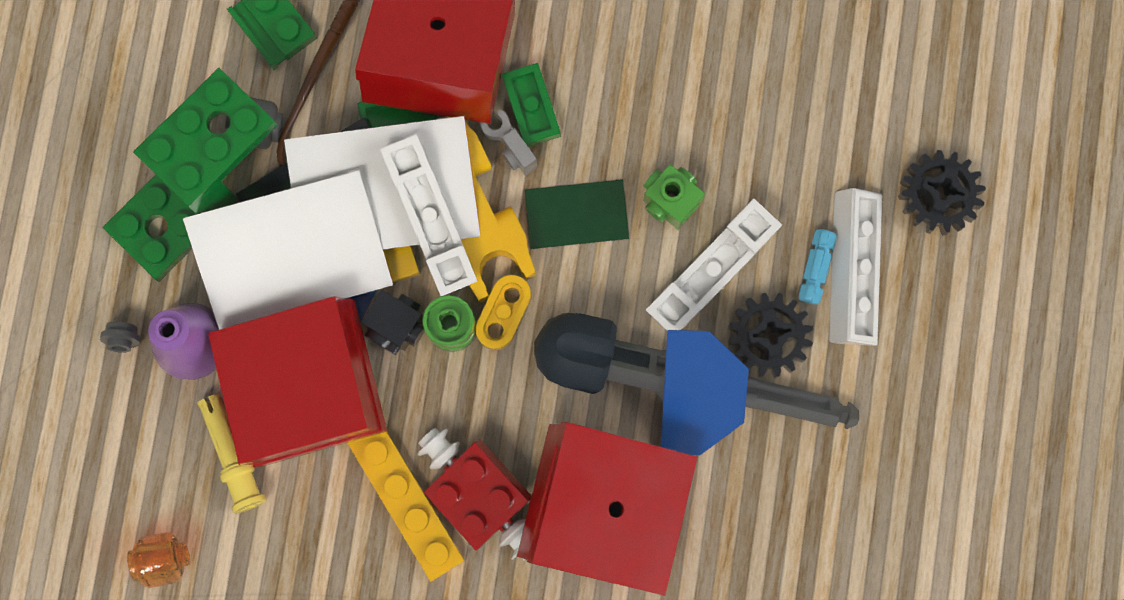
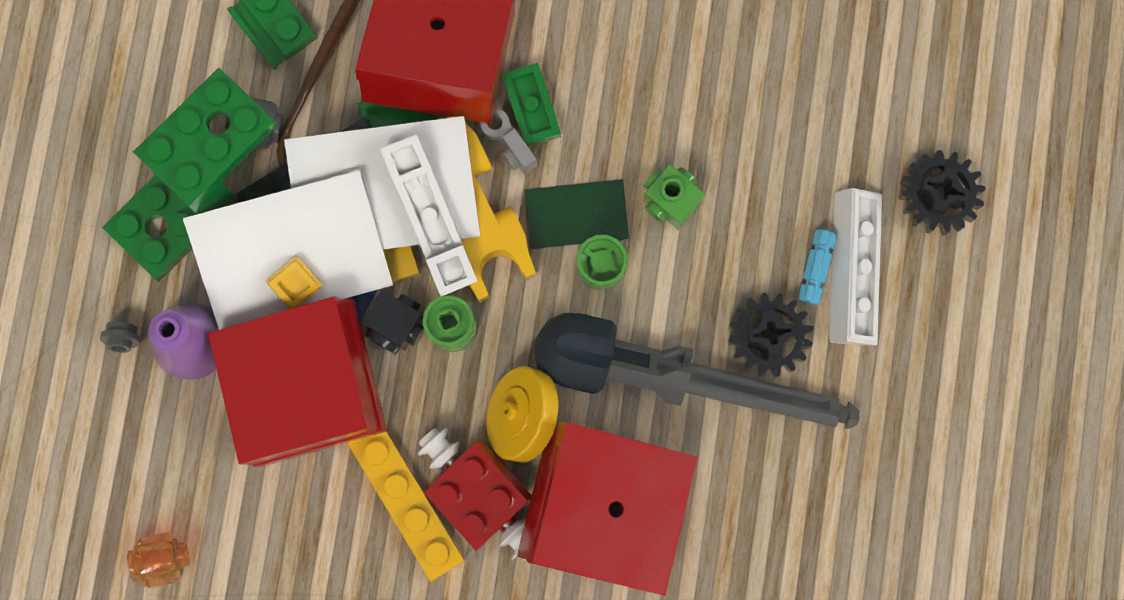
light yellow pin [197,394,267,514] -> none
yellow plate [476,275,531,350] -> none
white slope [646,199,782,331] -> none
blue sticker [661,330,749,455] -> none
none -> yellow tile [266,255,323,309]
none -> yellow wheel [486,366,559,463]
none -> bright green wheel [577,235,627,290]

